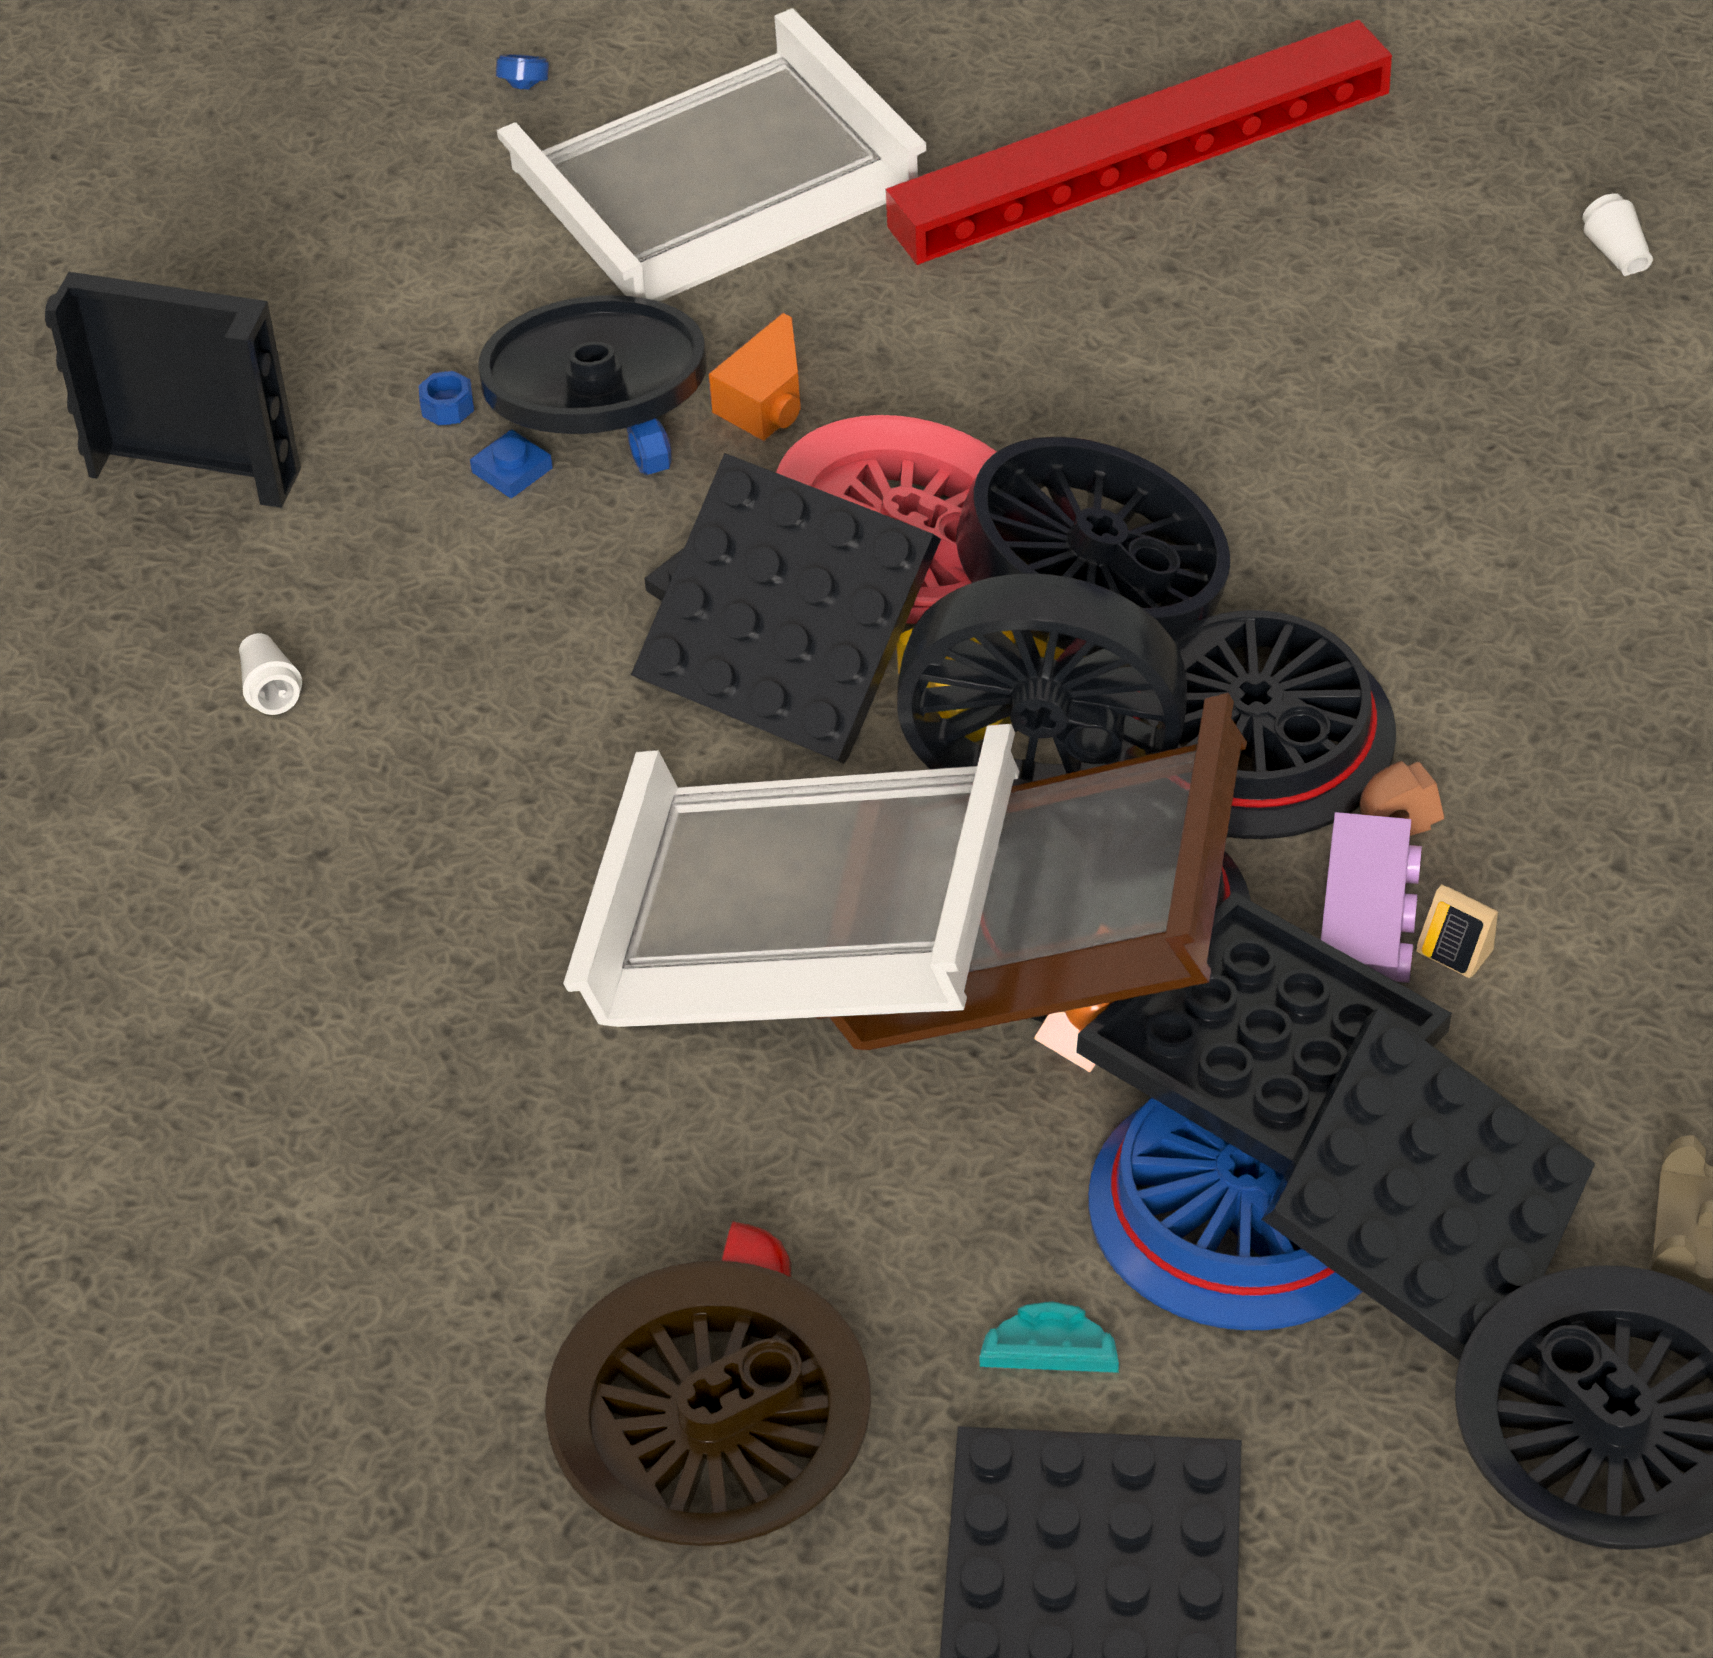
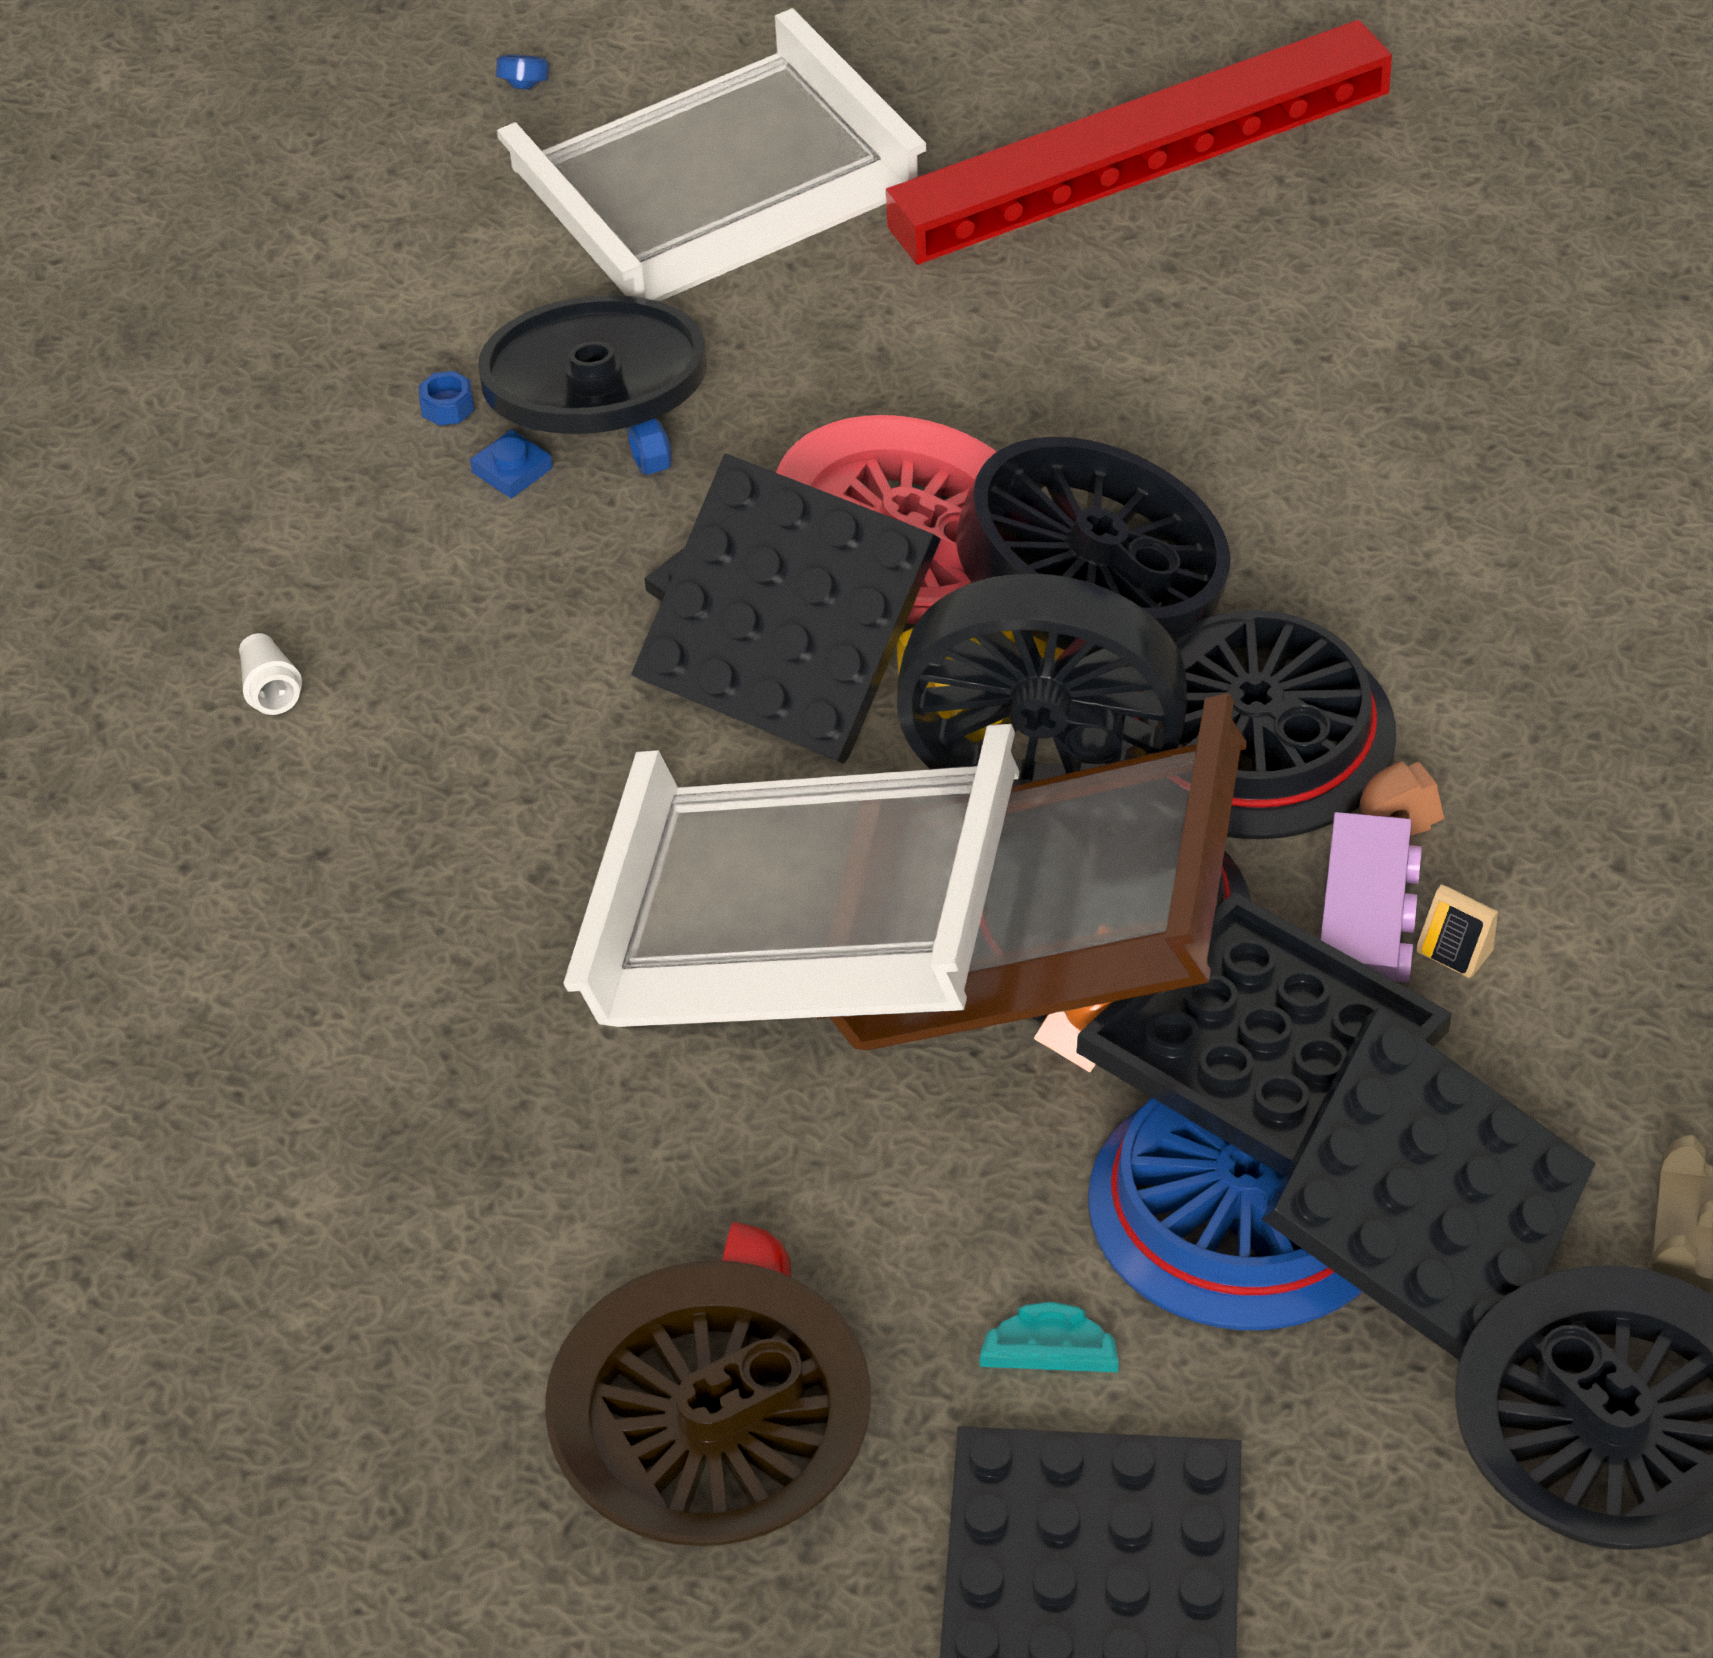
black panel [45,272,301,508] -> none
orange slope [709,313,801,441] -> none
white cone [1583,194,1653,276] -> none

